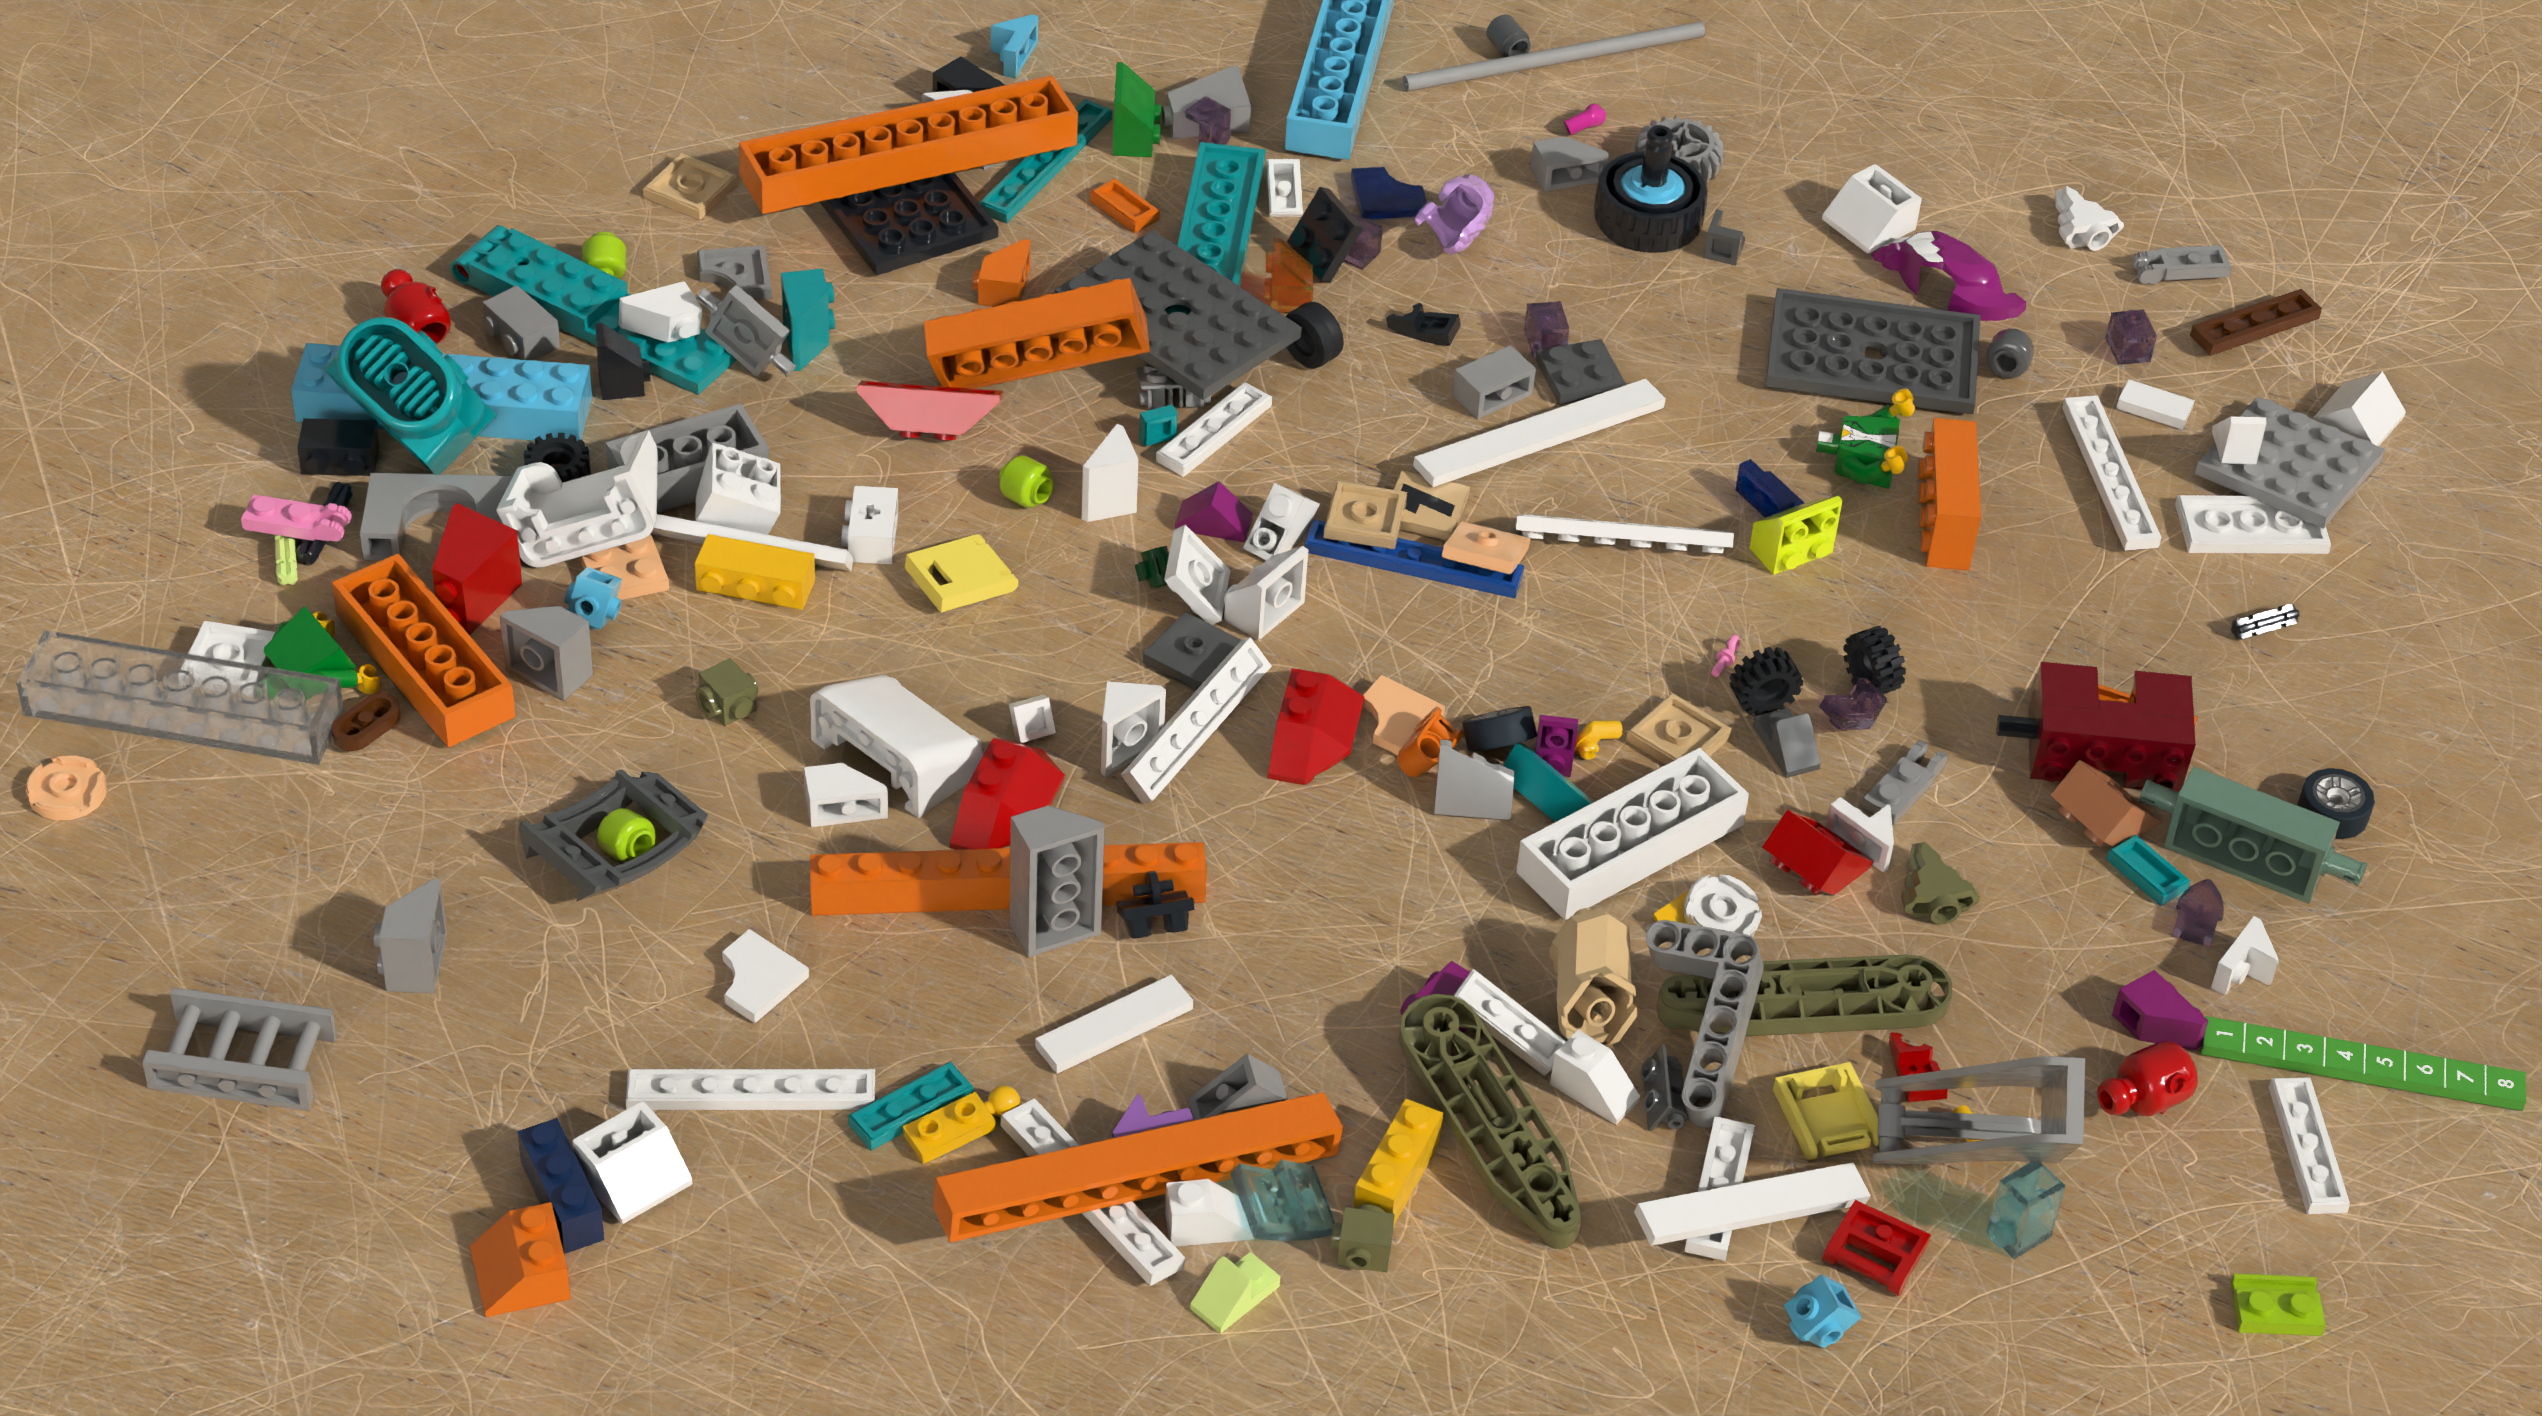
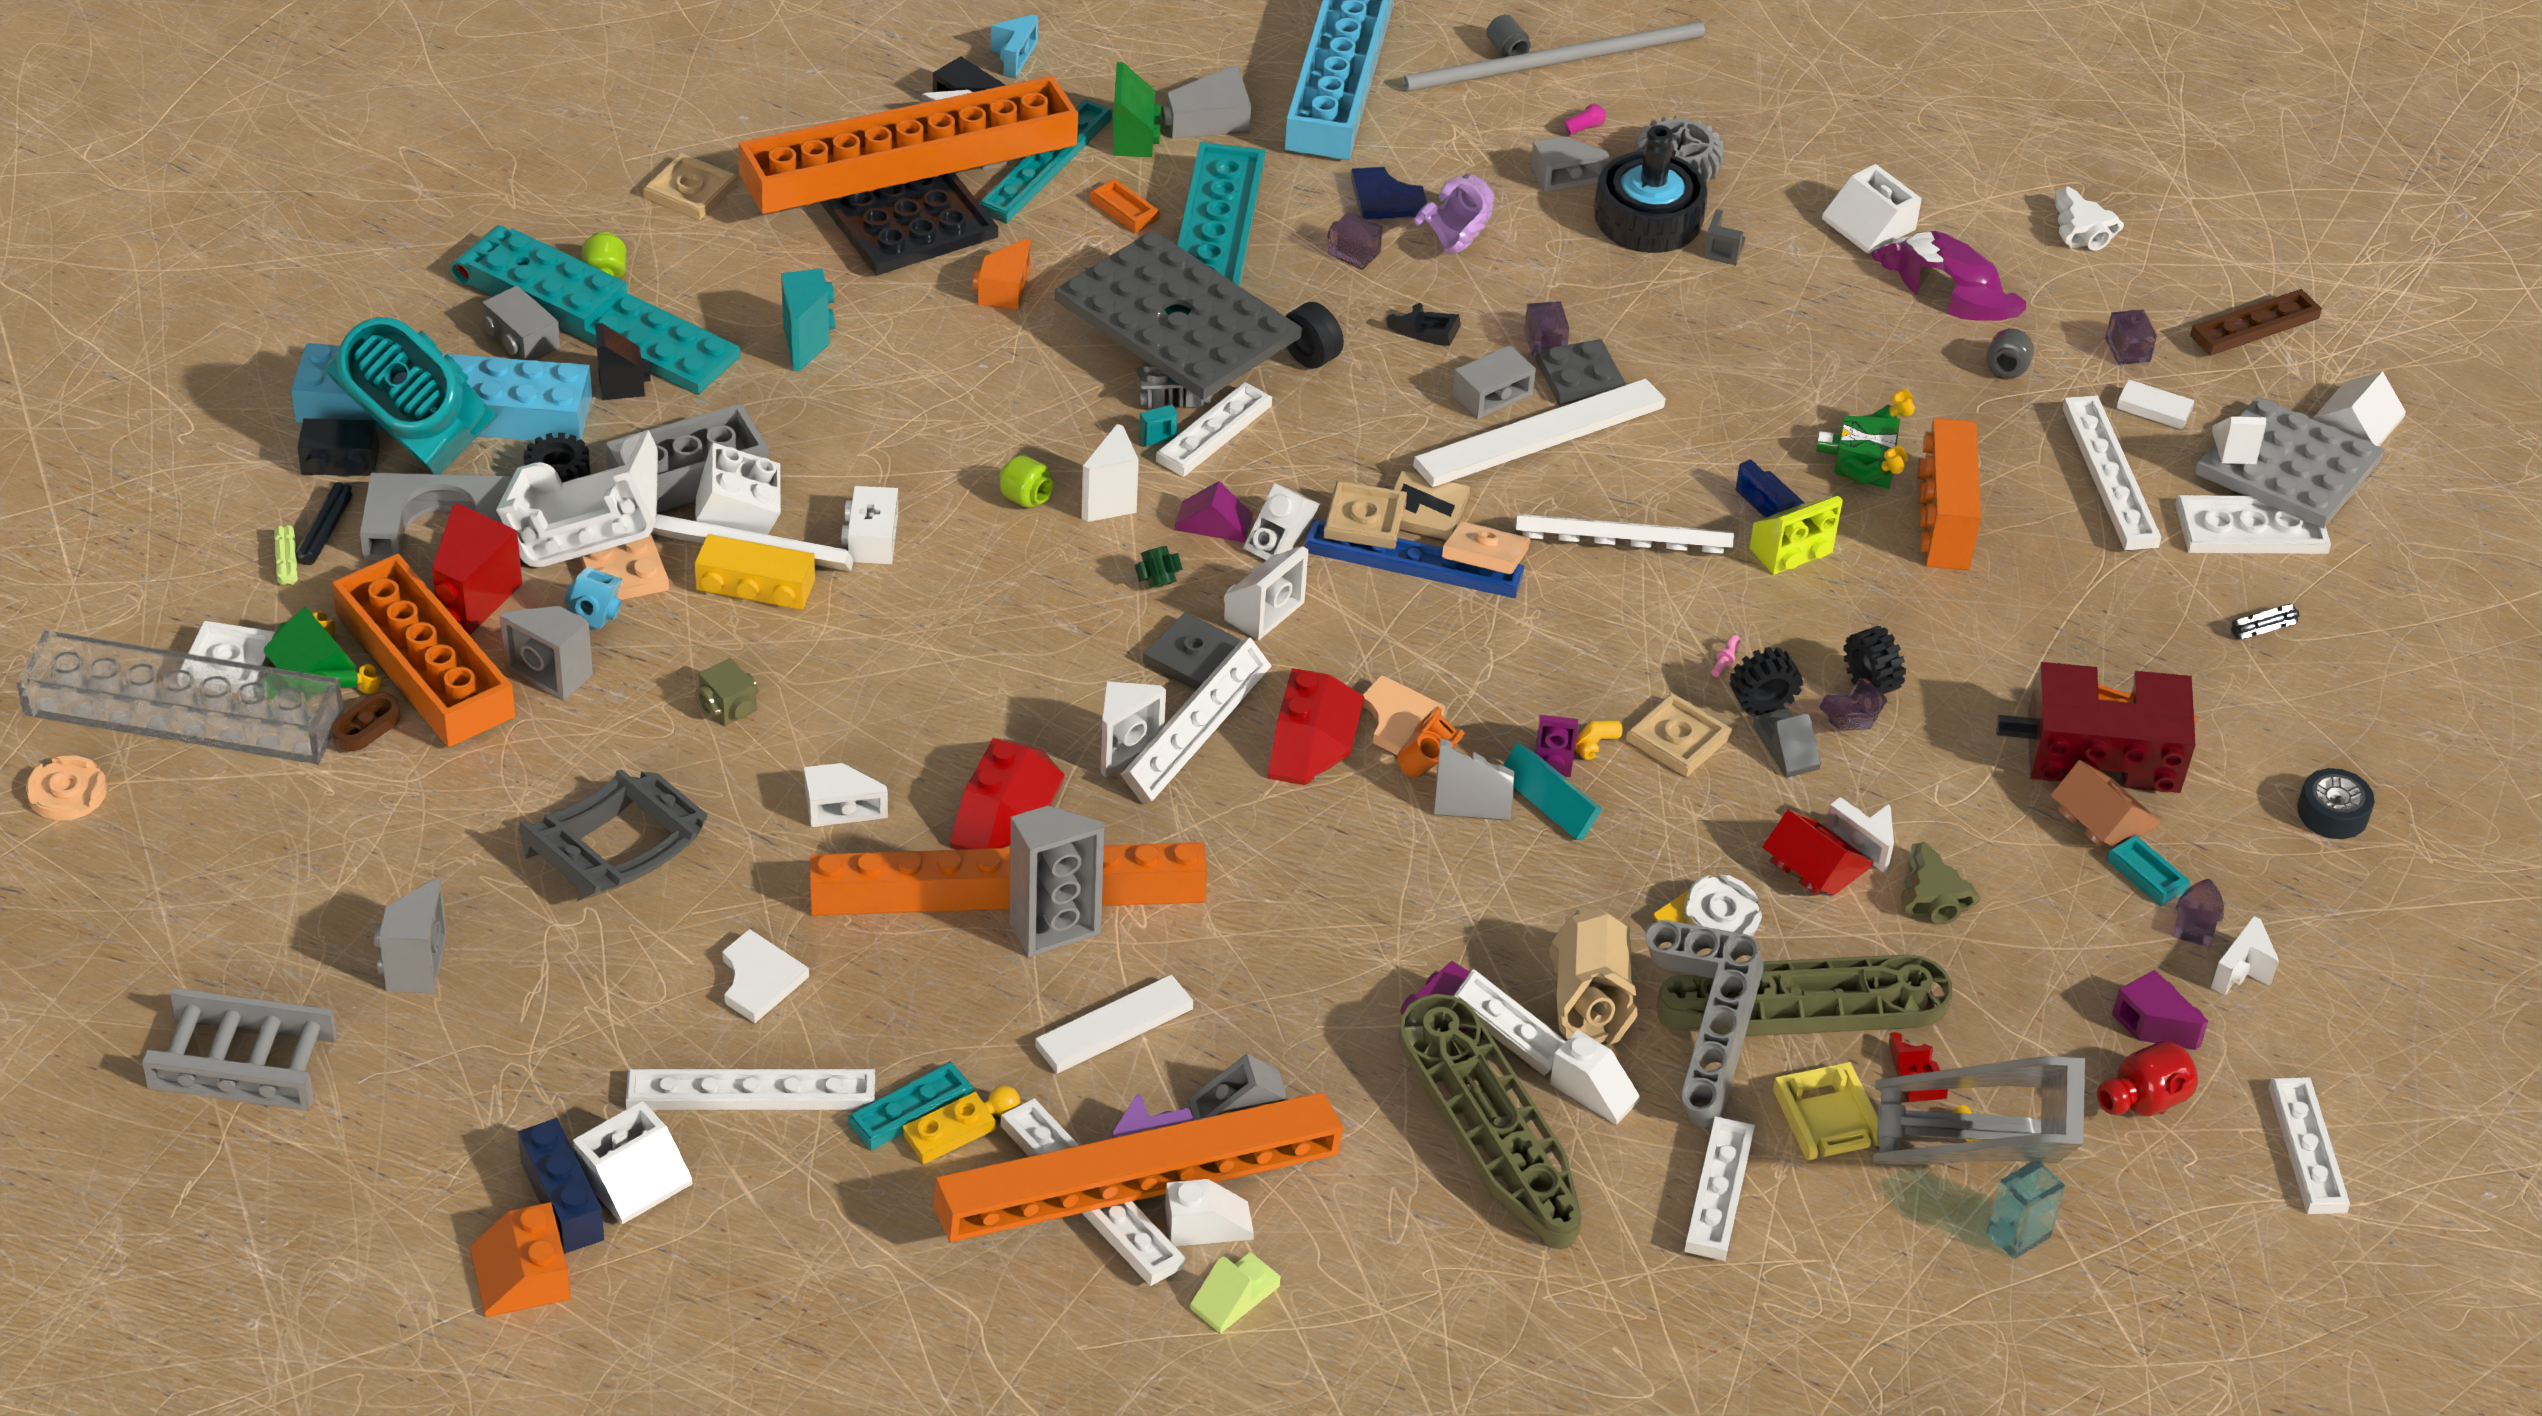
bright pink hinge [241,494,352,542] -> none
red piece [381,269,451,344] -> none
lime head [597,808,656,863] -> none
white slope [618,281,702,342] -> none
light grey plate [695,285,796,377] -> none
light grey tile [697,245,772,300] -> none
white windscreen [810,675,984,819] -> none
wedge [857,380,1003,440] -> none
light yellow container [905,534,1018,613] -> none
orange brick [924,278,1150,389] -> none
white tile [1009,694,1056,743] -> none
black hips [1116,871,1195,939] -> none
white plate [1164,525,1231,625] -> none
clear purple bracket [1186,97,1231,148] -> none
clear light blue slope [1231,1159,1336,1241] -> none
clear orange slope [1264,238,1313,314] -> none
white slope [1265,159,1303,217] -> none
black plate [1287,187,1364,283] -> none
olive brick [1331,1204,1395,1273] -> none
yellow brick [1353,1098,1443,1227] -> none
black wheel [1462,706,1537,751] -> none
white brick [1516,748,1749,920] -> none
white tile [1634,1162,1871,1246] -> none
dark grey hinge [1641,1044,1688,1131] -> none
dark grey plate [1766,288,1981,414] -> none
medium azure brick [1783,1275,1862,1349] -> none
red plate [1822,1200,1931,1296] -> none
light grey hinge [1861,740,1948,825] -> none
light grey hinge [2131,245,2231,285] -> none
sand green brick [2139,766,2367,904] -> none
bright green tile [2201,1016,2526,1111] -> none
lime plate [2230,1273,2326,1336] -> none

